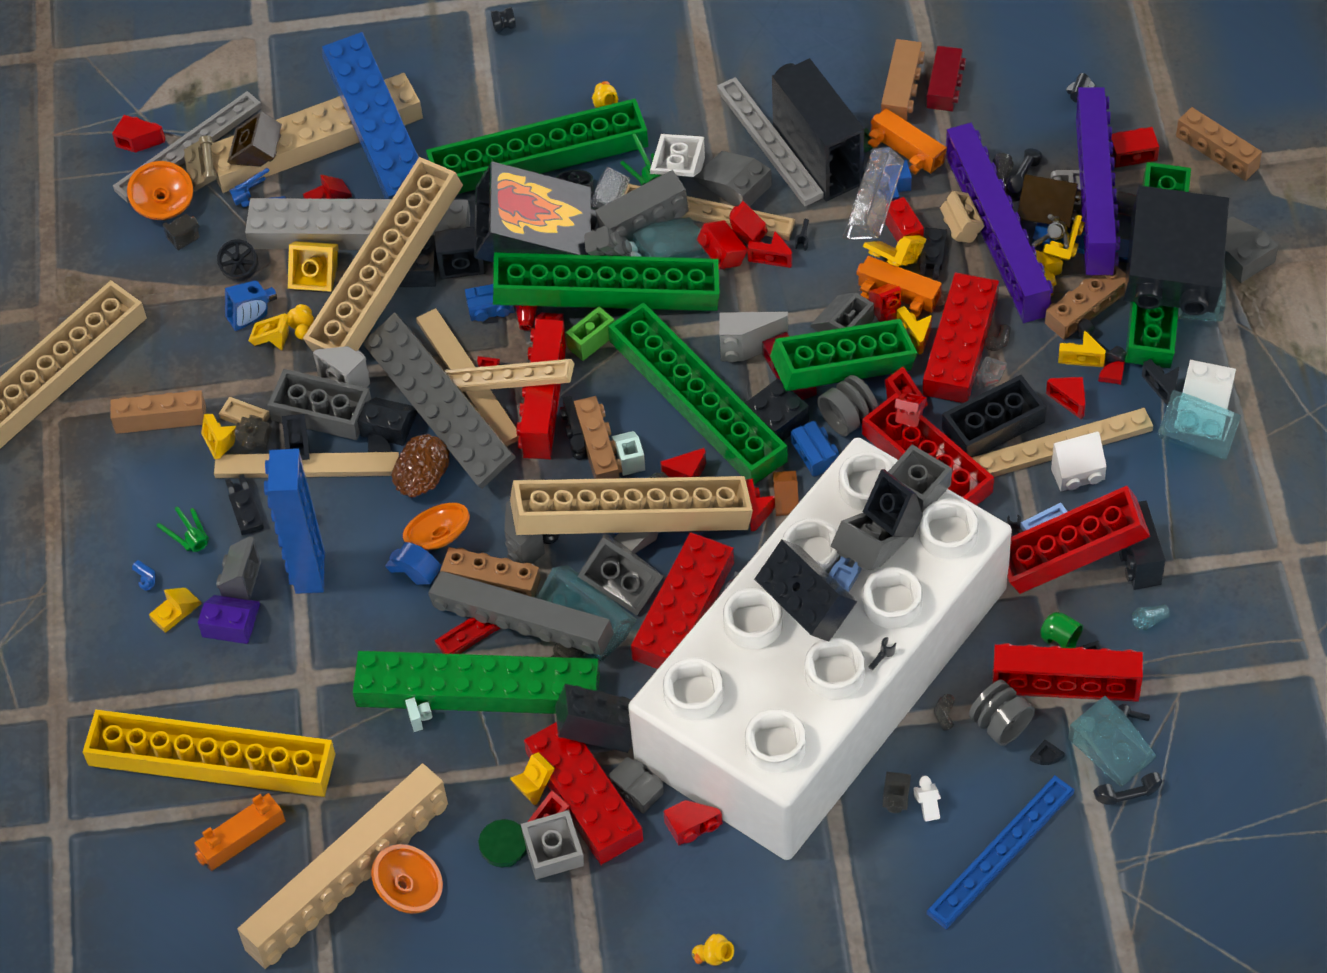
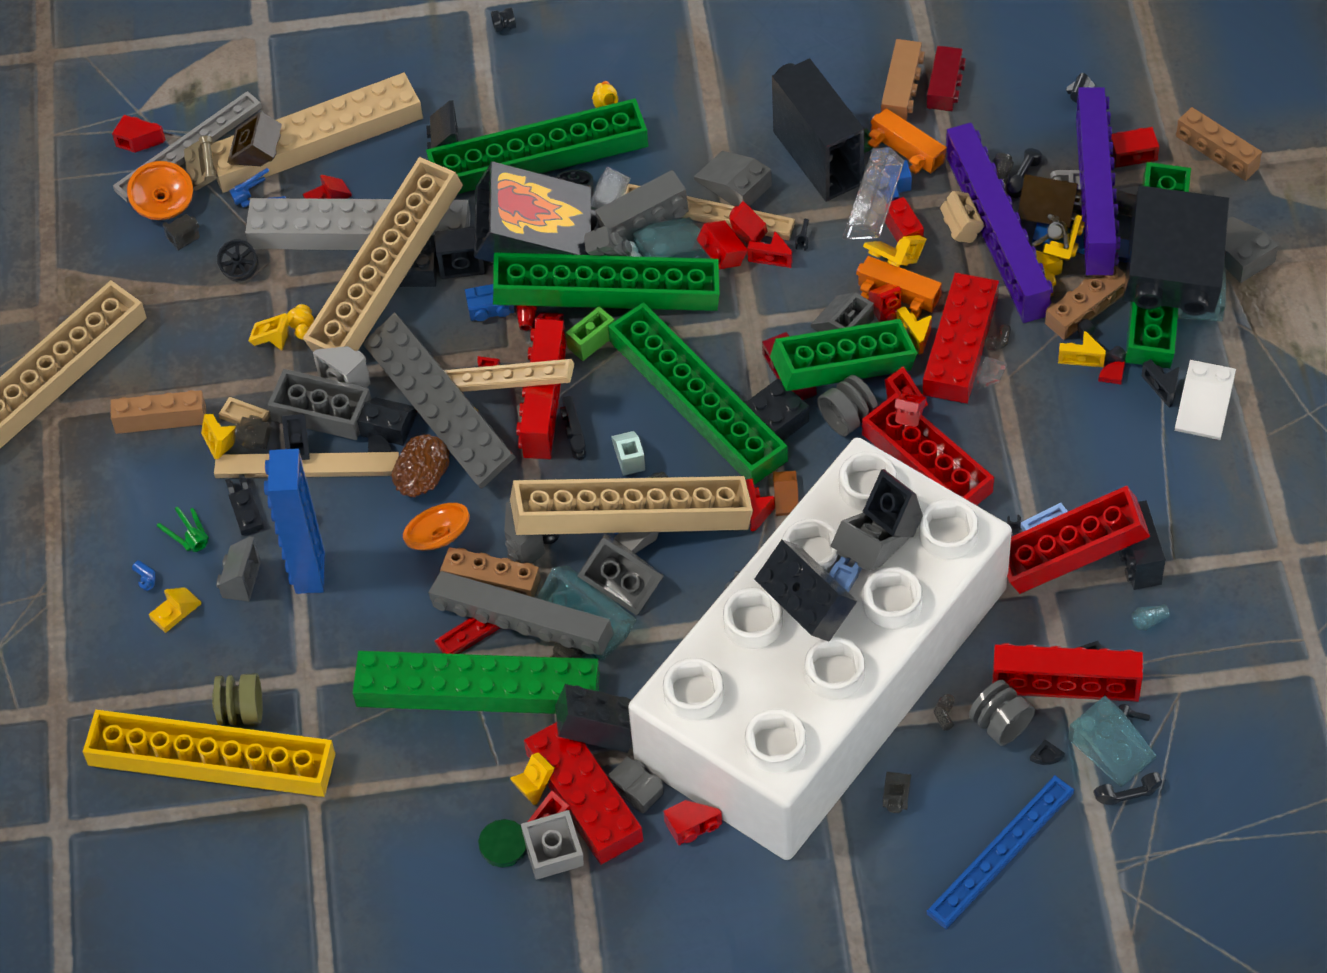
orange brick [194,793,286,871] -> none
dark purple slope [198,595,260,644] -> none
blue torso [225,281,277,331] -> none
tan brick [237,763,448,969] -> none
yellow slope [288,241,338,292] -> none
blue brick [322,32,419,199] -> none
orange dish [371,844,443,914] -> none
blue brick [385,542,442,585] -> none
light aqua tile [405,697,432,732] -> none
tan tile [416,308,519,446] -> none
medium nougat brick [574,396,623,479] -> none
green plant [620,134,661,186] -> none
red brick [631,532,734,669] -> none
white slope [650,134,705,177] -> none
red slope [660,448,706,478] -> none
yellow animal [692,934,734,966] -> none
light grey plate [717,77,823,207] -> none
light grey slope [719,312,788,362] -> none
blue brick [791,421,839,477] -> none
black hand [868,637,896,671] -> none
dark grey slope [888,445,952,512] -> none
white piece [913,776,941,821] -> none
black hinge [919,227,947,281] -> none
black brick [942,375,1046,458] -> none
tan plate [972,408,1153,477] -> none
green helmet [1040,612,1083,648] -> none
red slope [1046,377,1086,419] -> none
white slope [1051,432,1106,491] -> none
clear light blue slope [1158,390,1241,460] -> none
none -> olive wheel [212,673,263,726]
none -> black slope [426,100,458,149]

